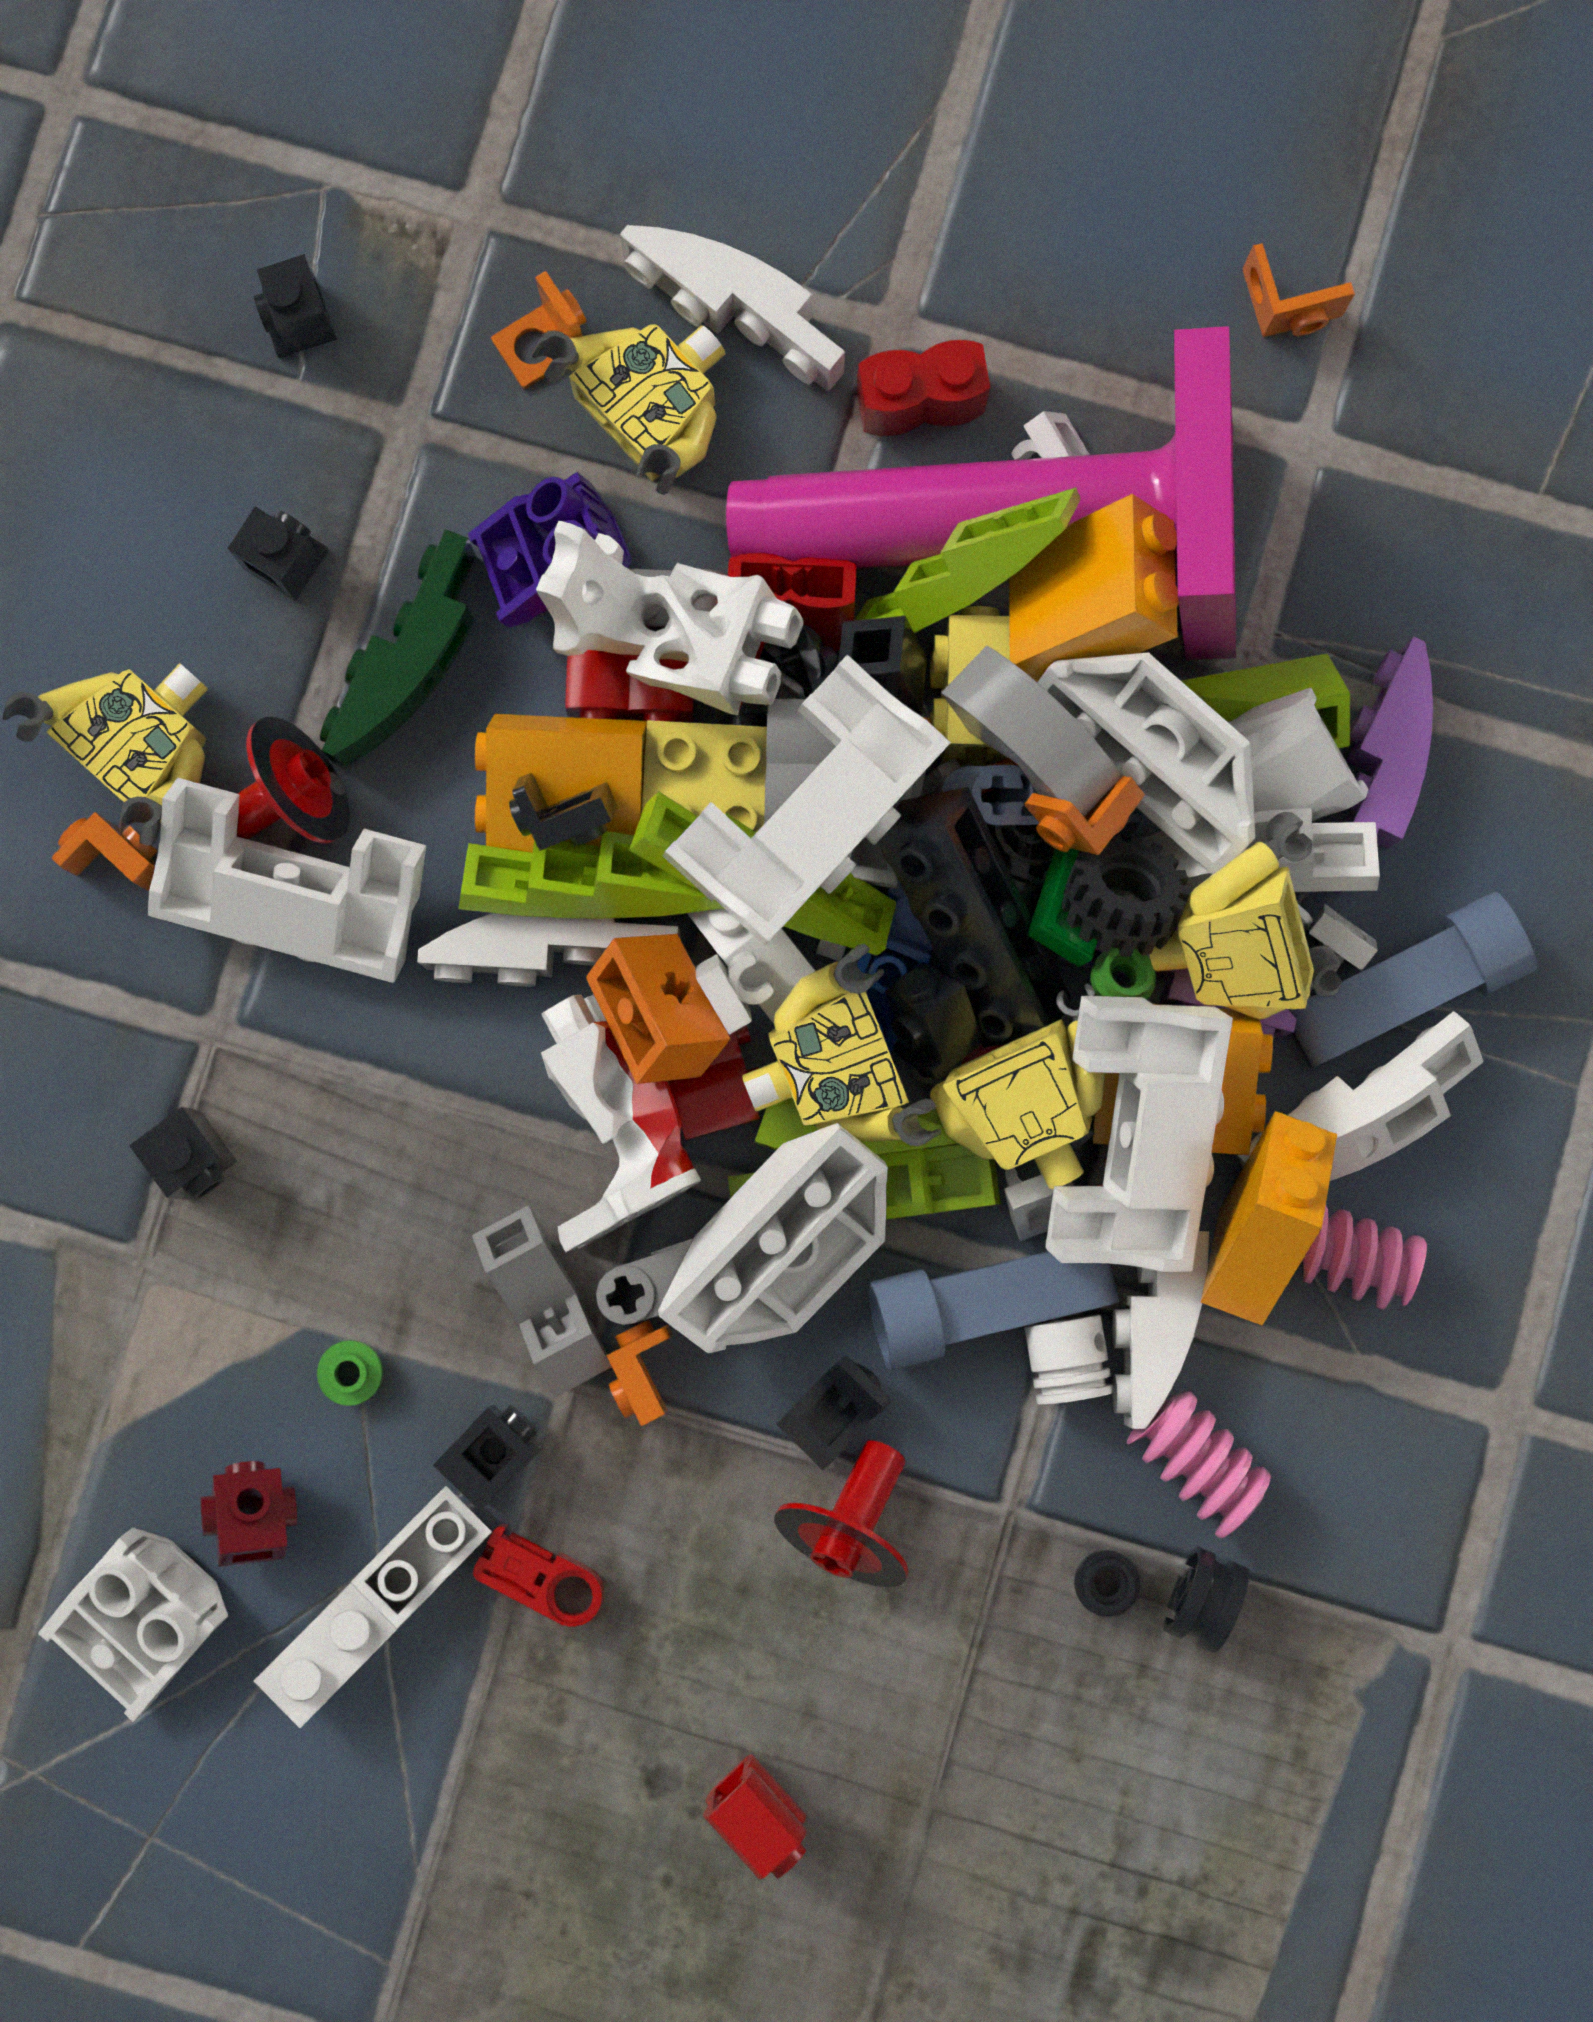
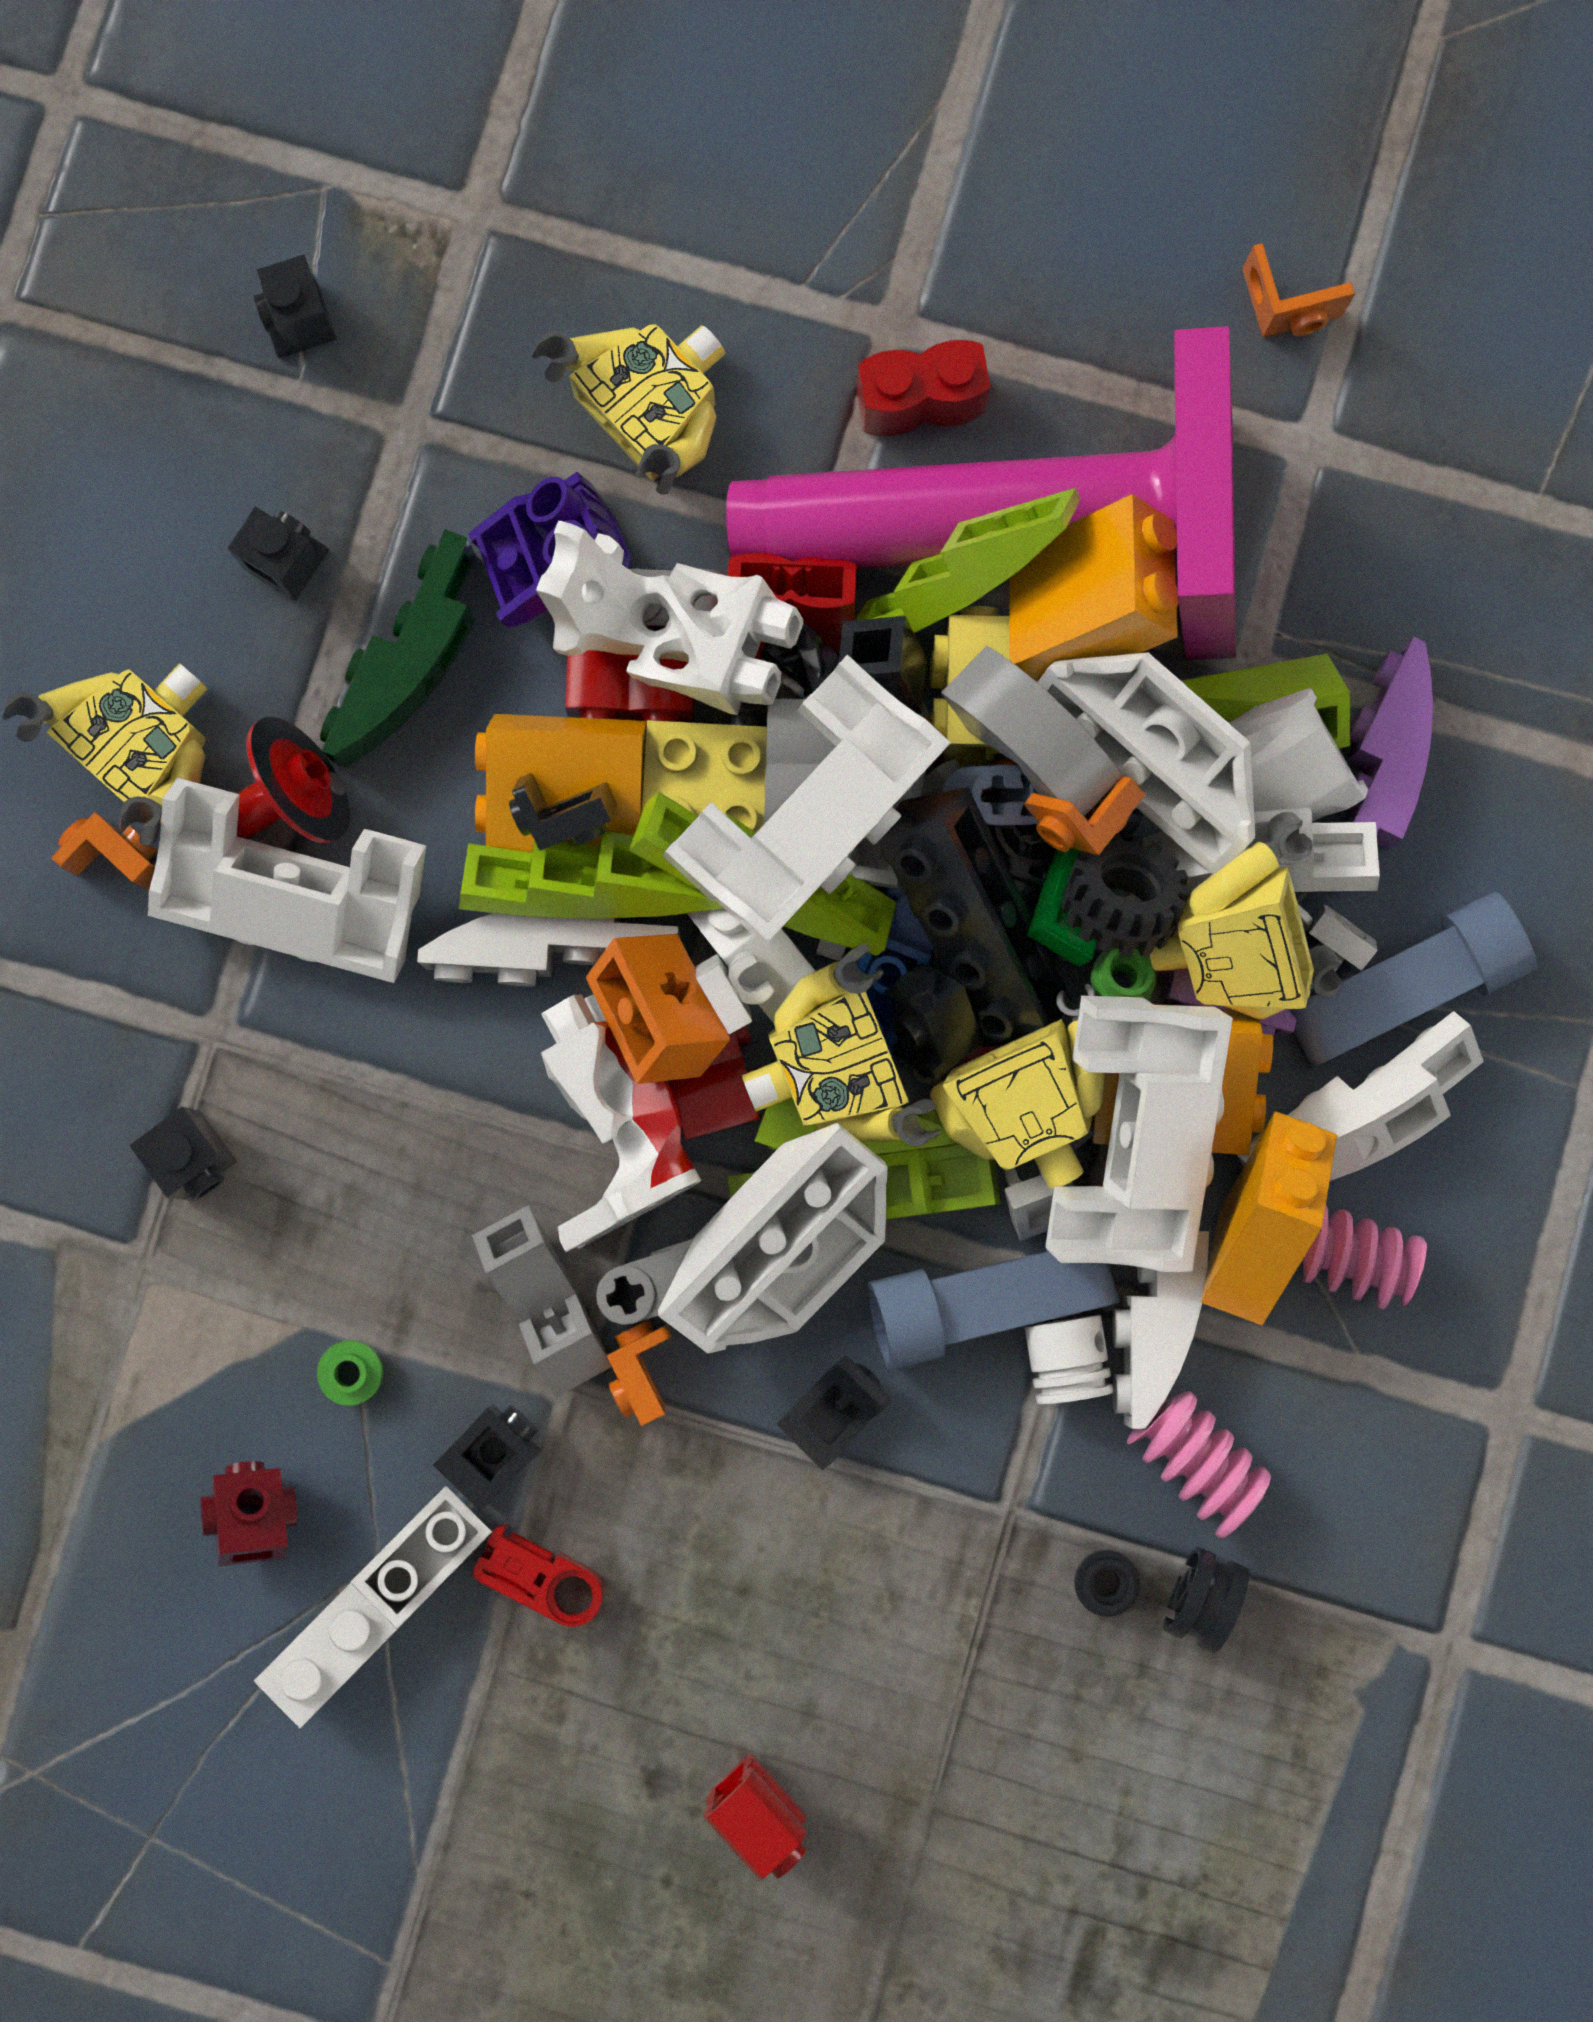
white slope [38,1528,228,1722] -> none
orange bracket [491,271,587,389] -> none
white slope [620,225,845,392] -> none
red piece [774,1440,909,1587] -> none
white tile [1011,411,1090,460] -> none

